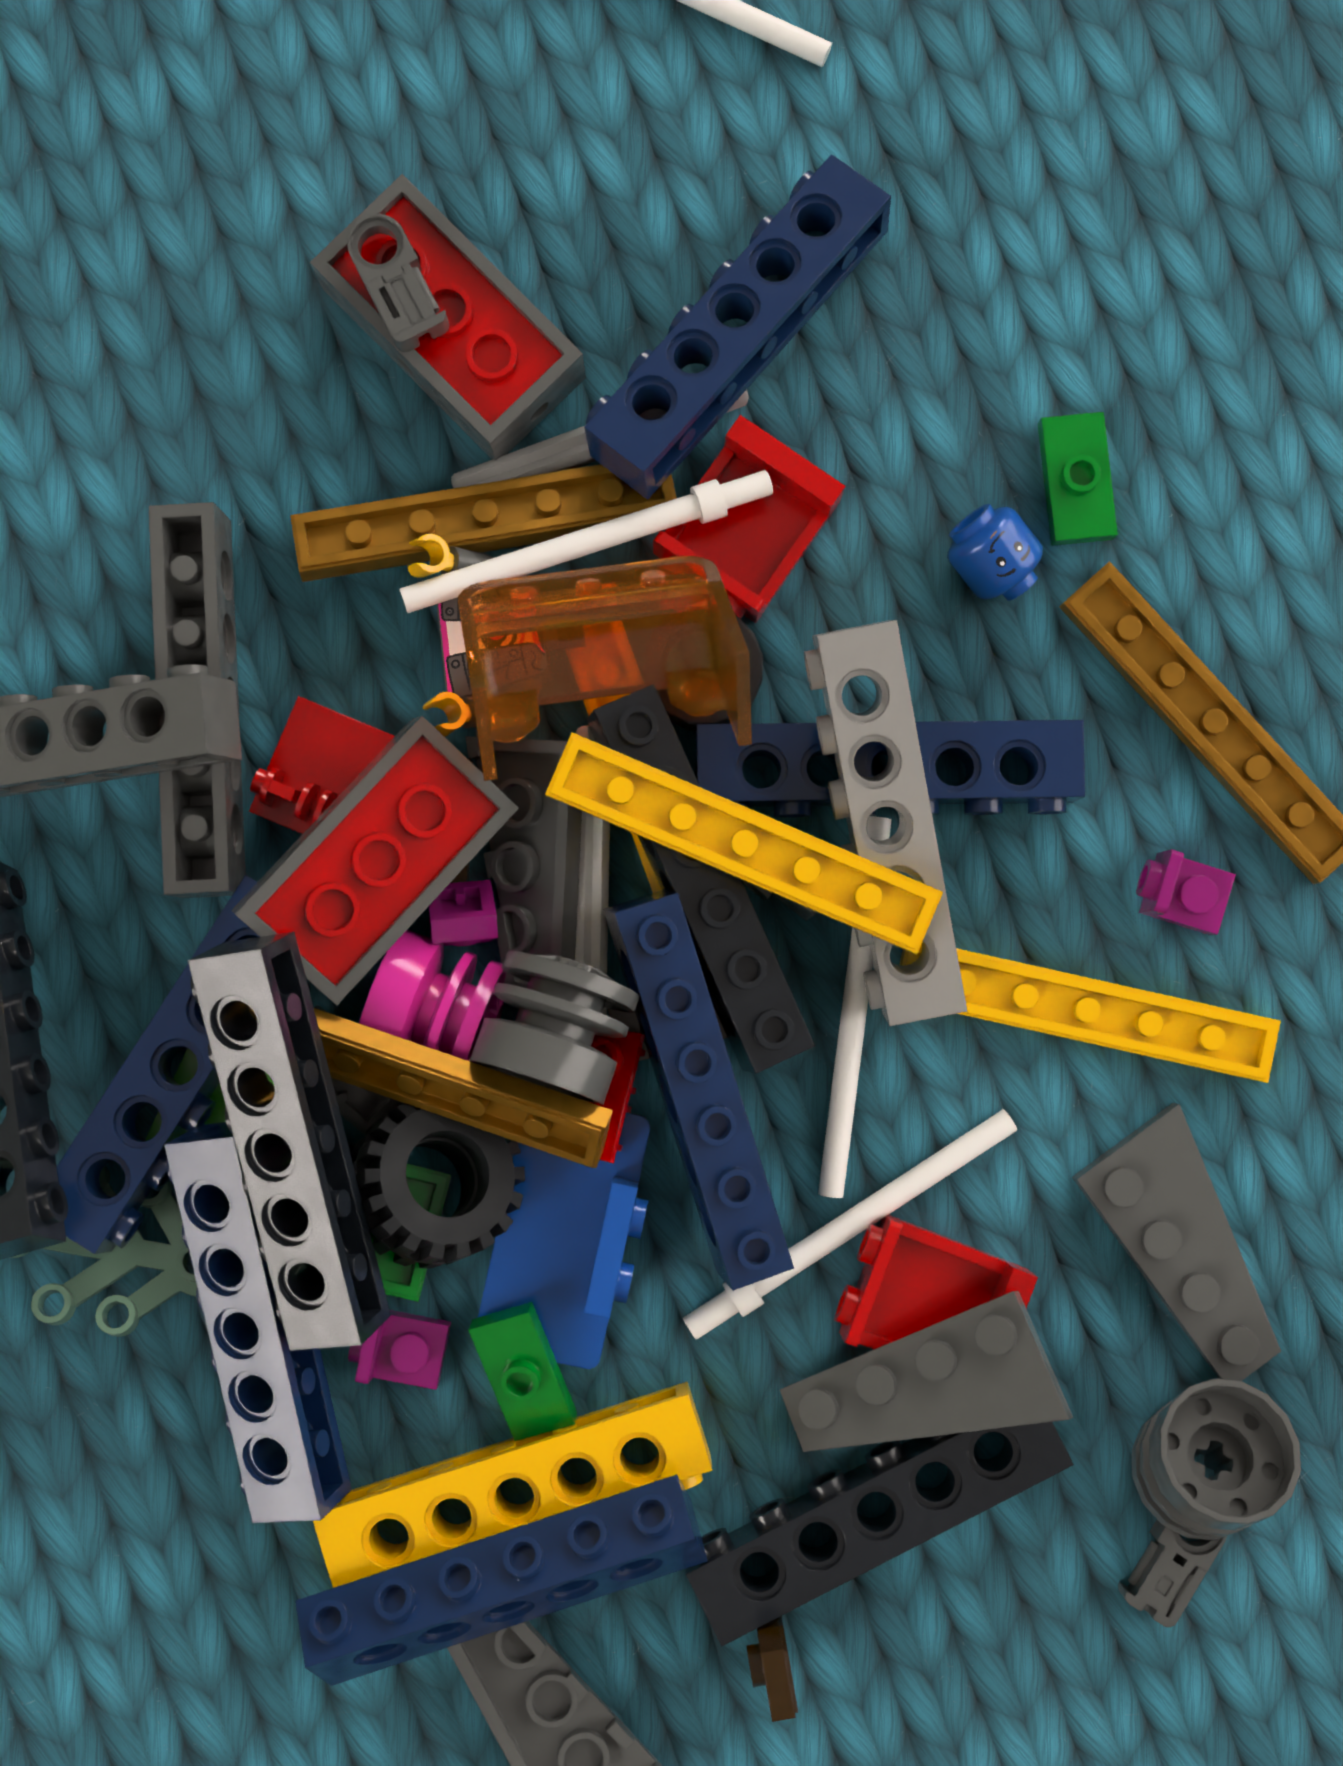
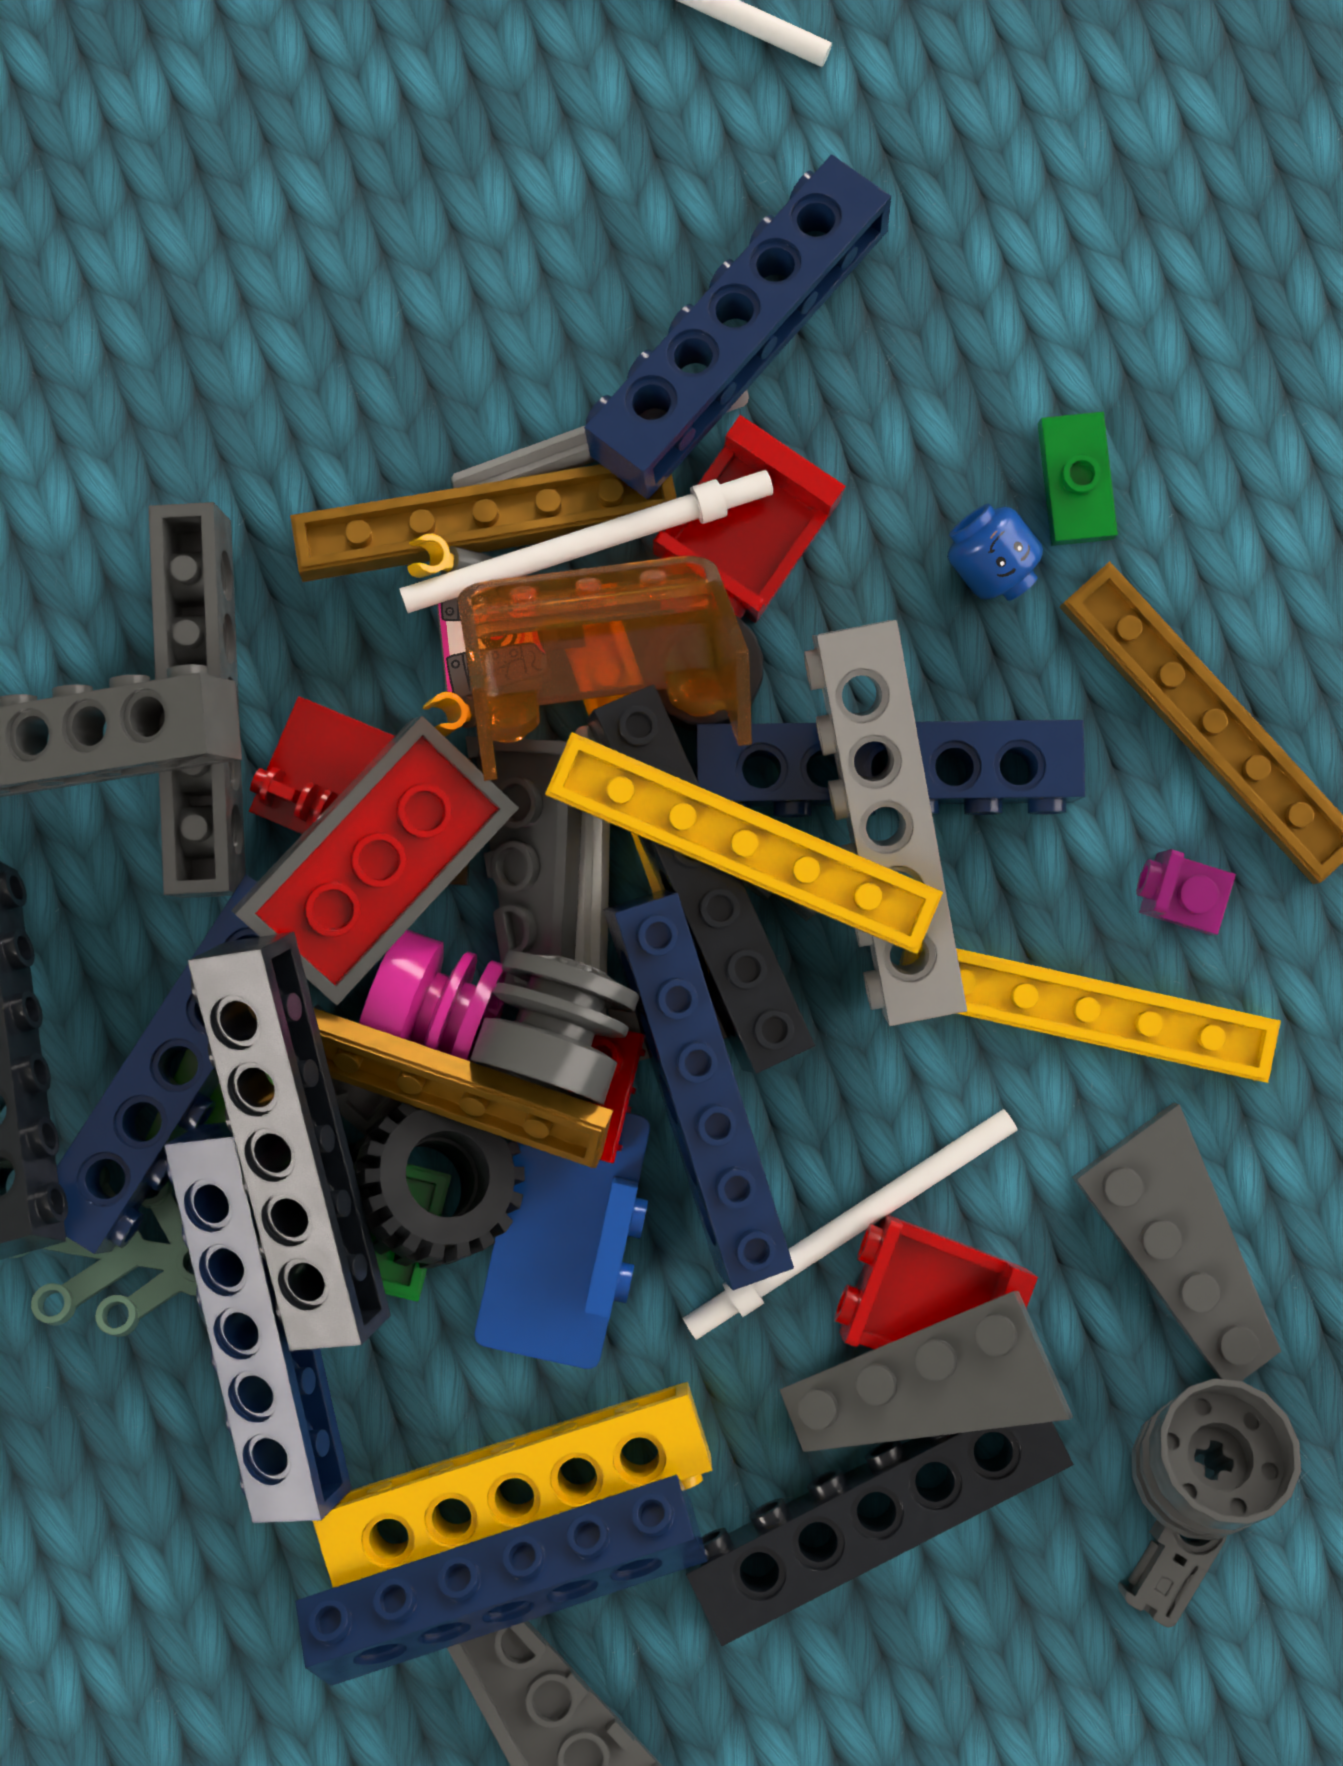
brick [310,174,586,460] -> none
dark grey piece [347,214,449,352] -> none
magenta bracket [348,1310,451,1390] -> none
magenta bracket [428,880,498,946] -> none
green plate [468,1302,577,1441] -> none
dark brown plate [746,1616,798,1722] -> none
white bar [818,816,892,1198] -> none

